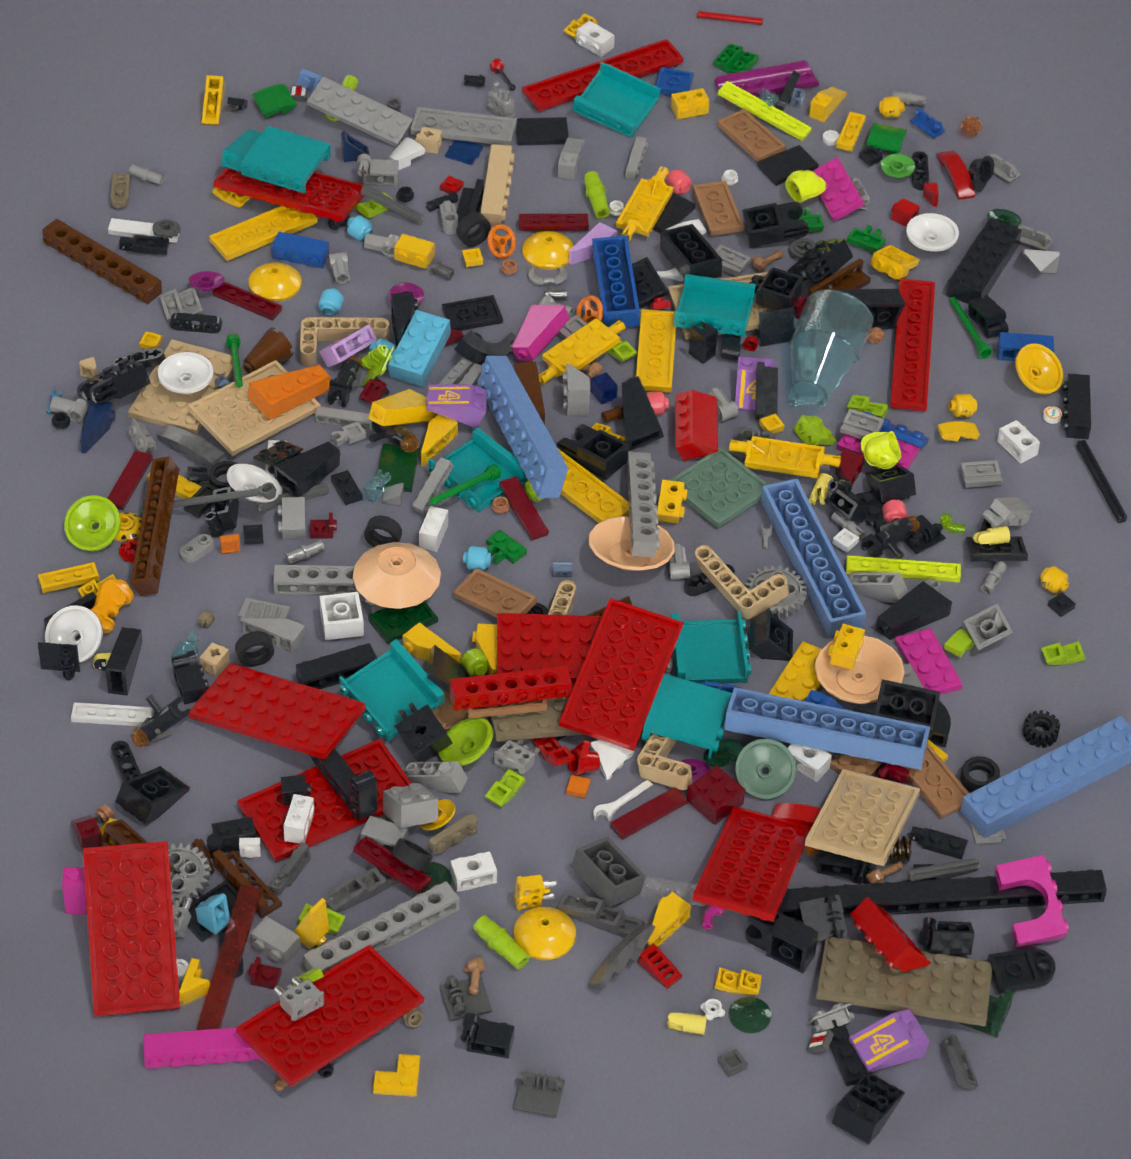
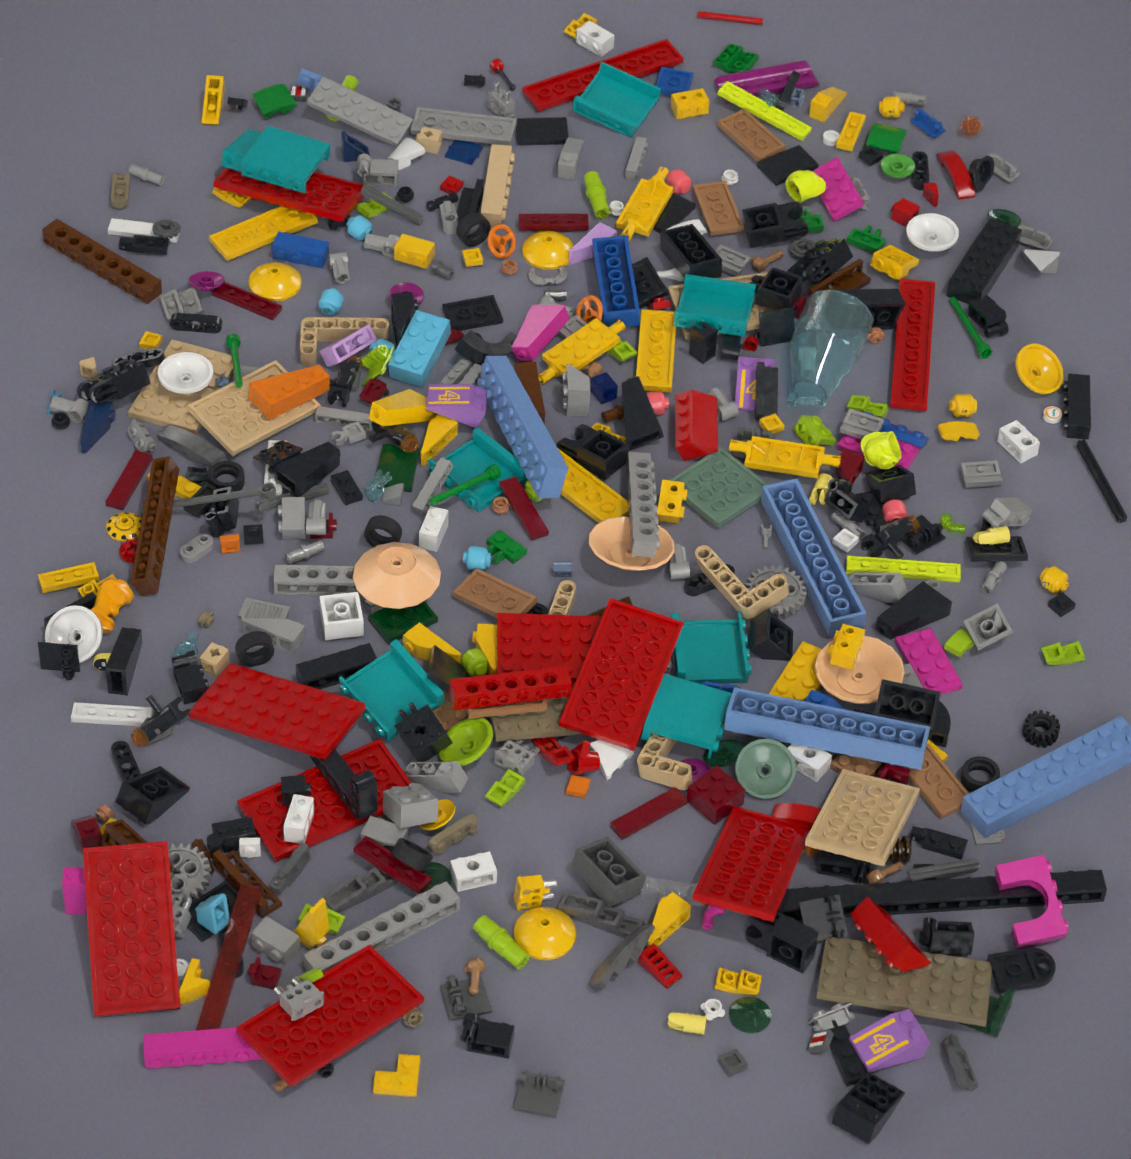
lime dish [64,495,121,552] -> none
white dish [226,464,281,503] -> none
reddish brown cone [243,327,294,374] -> none
white piece [593,780,653,821] -> none
blue brick [998,332,1054,361] -> none
none -> light grey piece [306,500,326,535]

